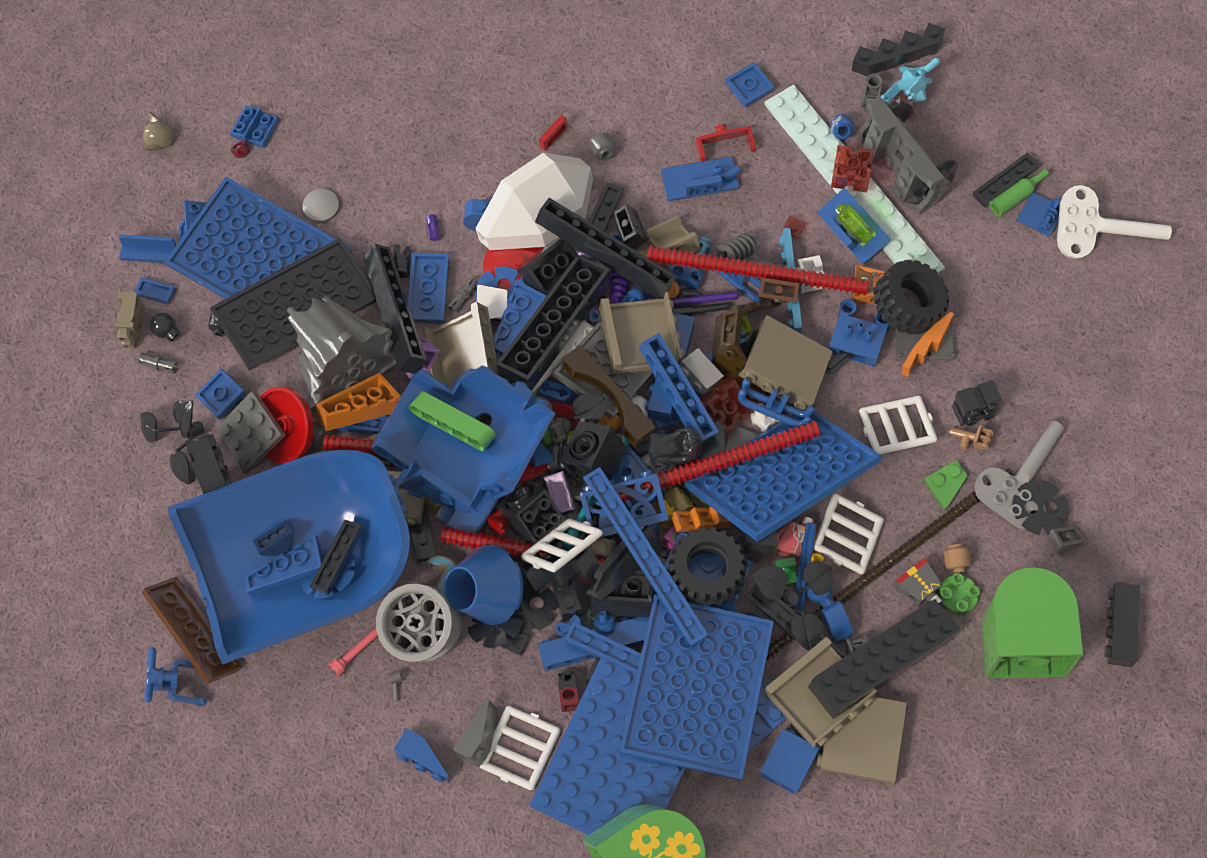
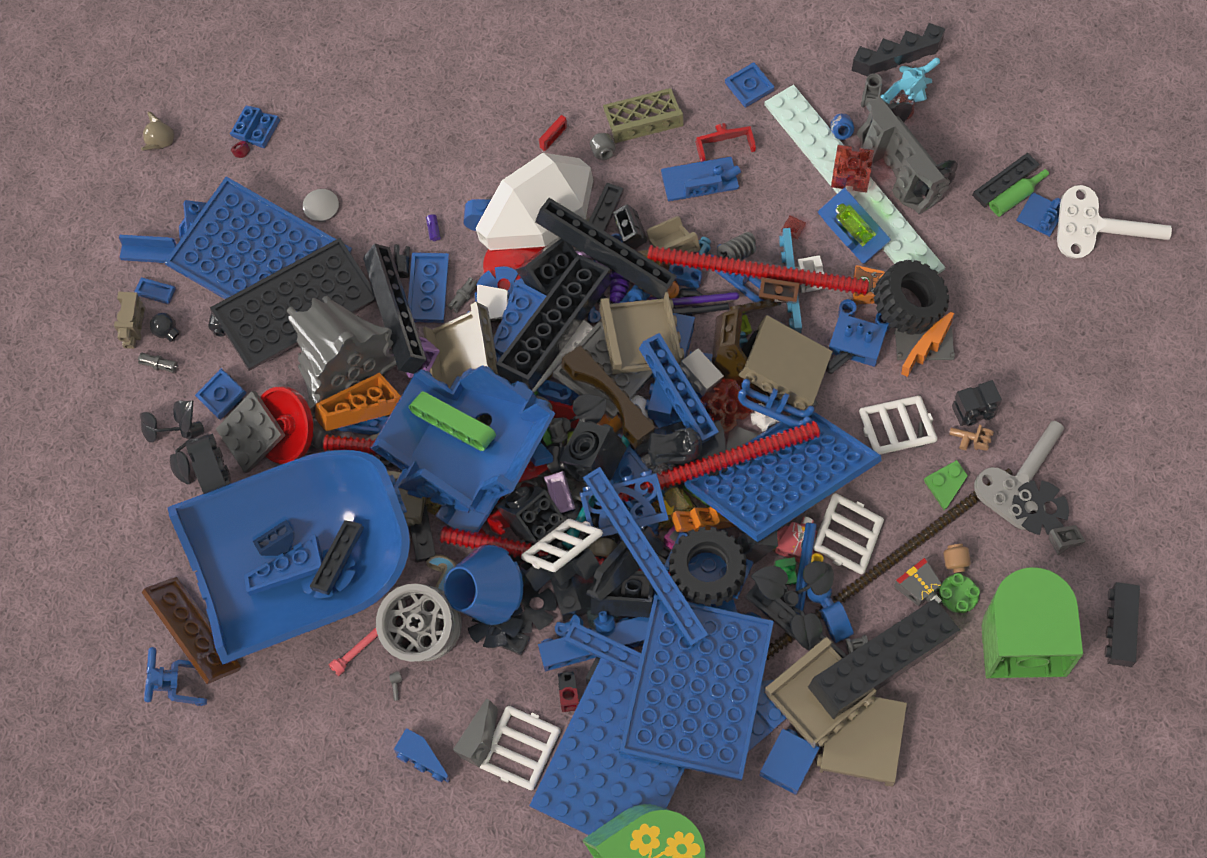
none -> olive fence [603,88,683,143]

